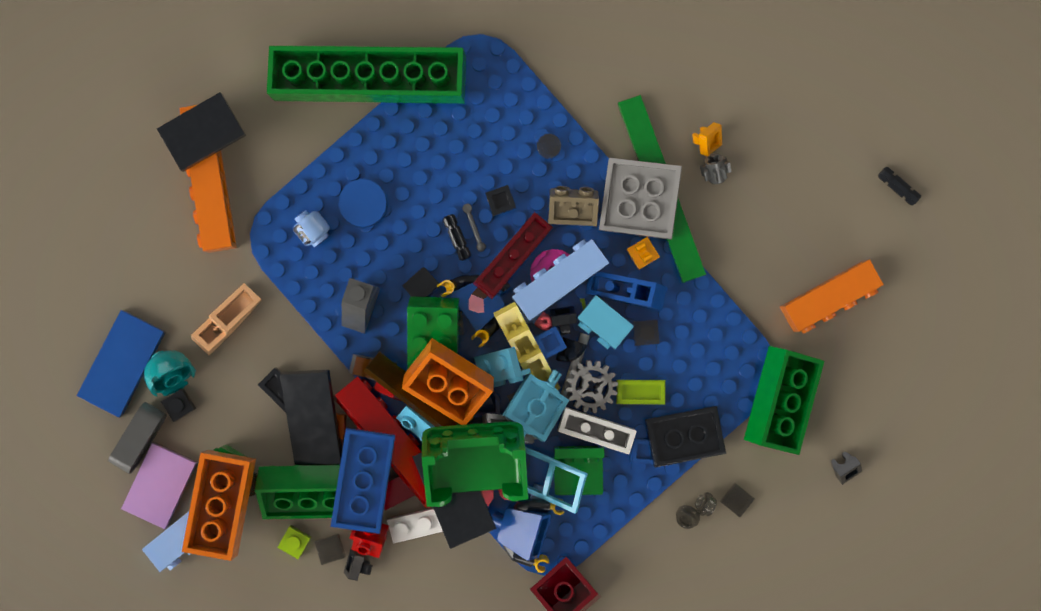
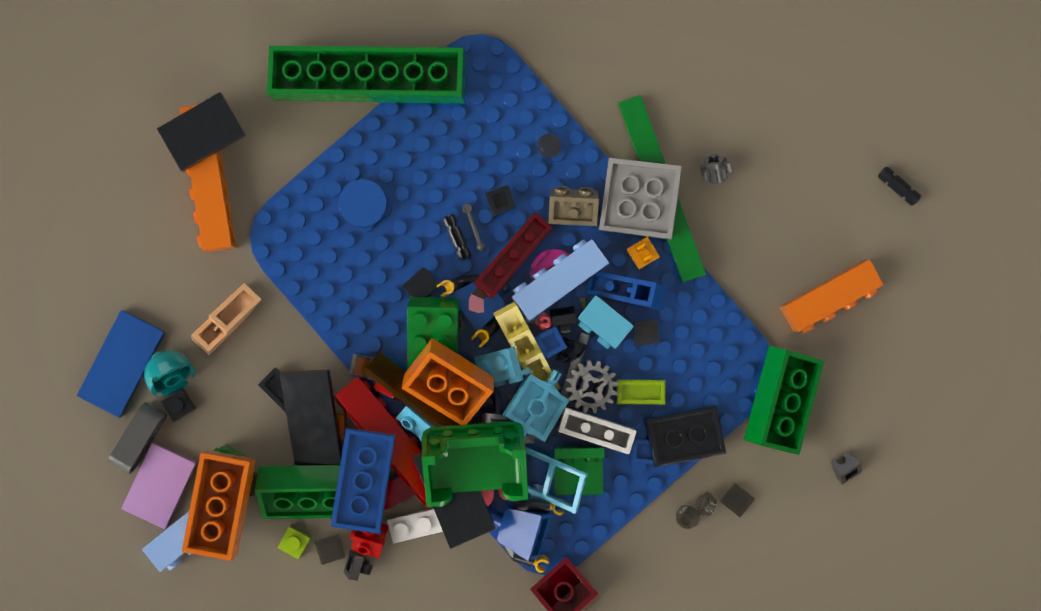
light blue head [293,210,330,247] -> none
dark grey slope [342,278,380,334] -> none
light orange tile [692,122,722,157] -> none

